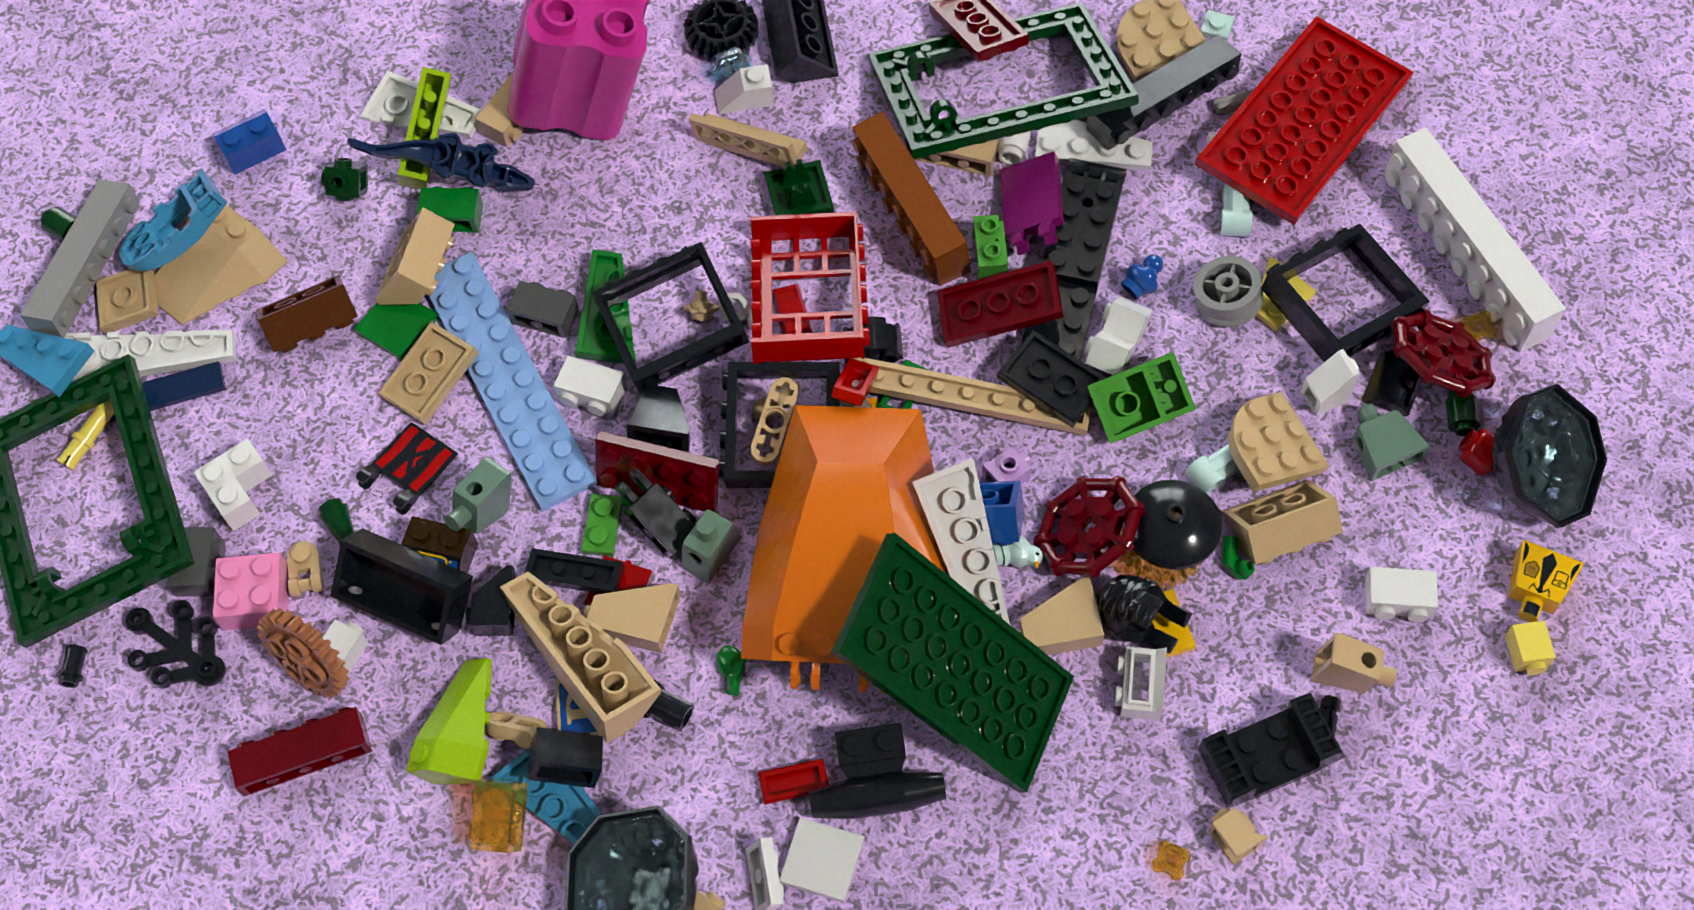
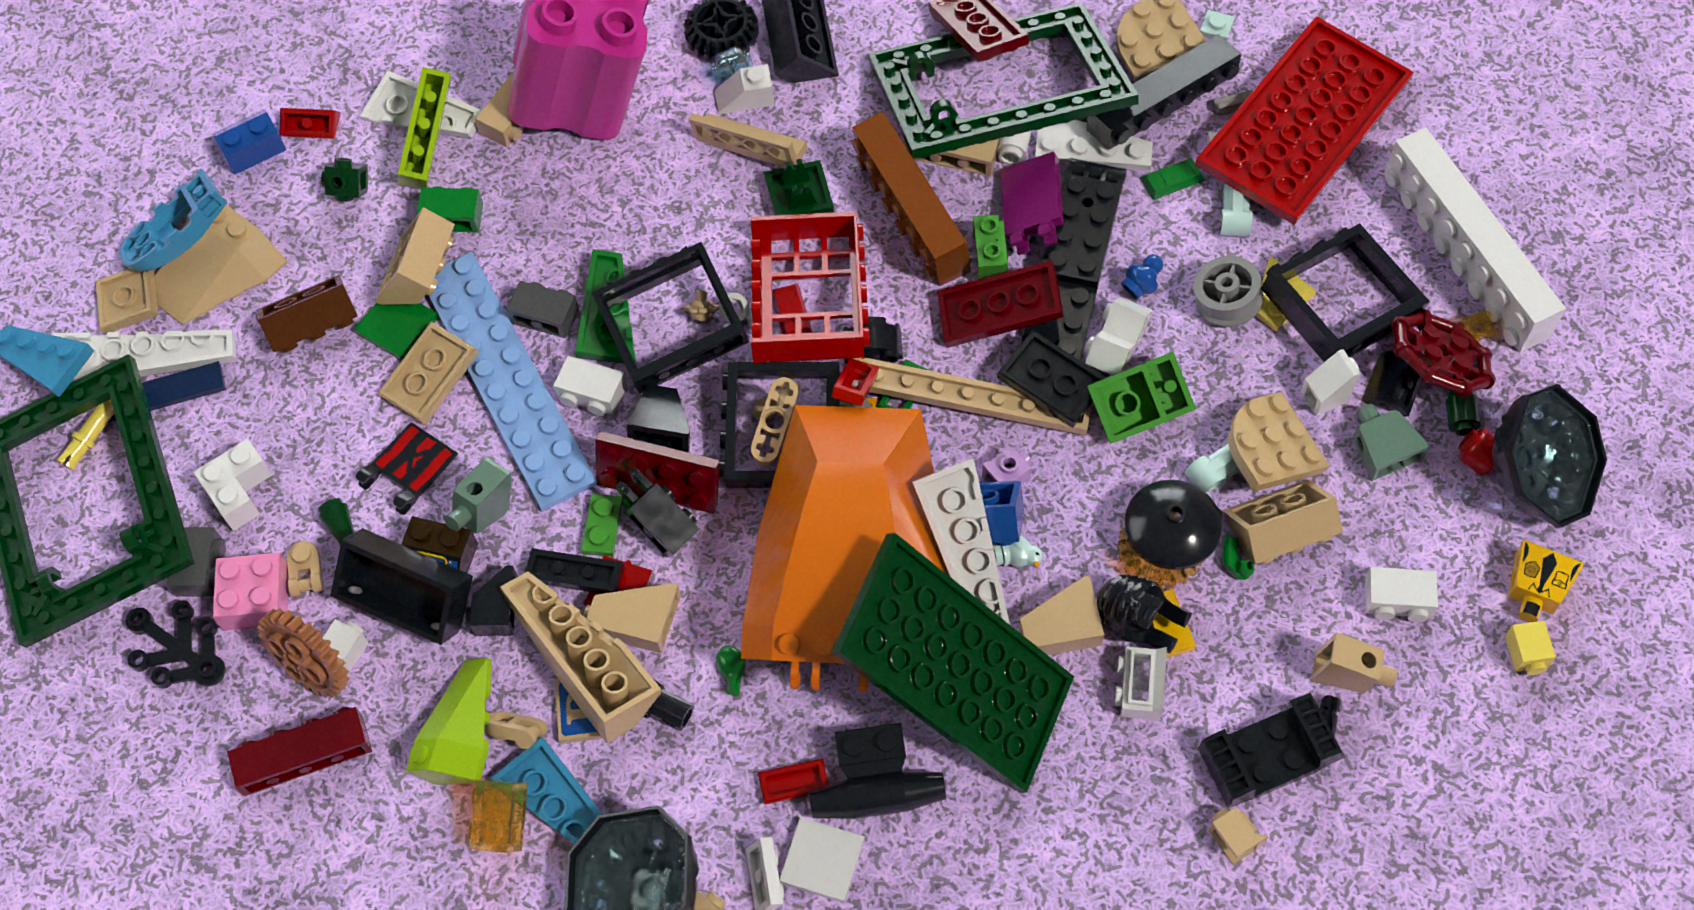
light grey brick [20,179,140,338] -> none
dark green brick [41,206,76,242] -> none
black pin [56,644,88,688] -> none
dark blue animal [347,133,535,192] -> none
black brick [528,727,603,788] -> none
sand green torso [682,509,742,584] -> none
dark red plate [1033,475,1145,578] -> none
clear yellow plate [1151,841,1191,880] -> none
none -> red slope [279,108,341,139]
none -> green tile [1140,158,1205,200]

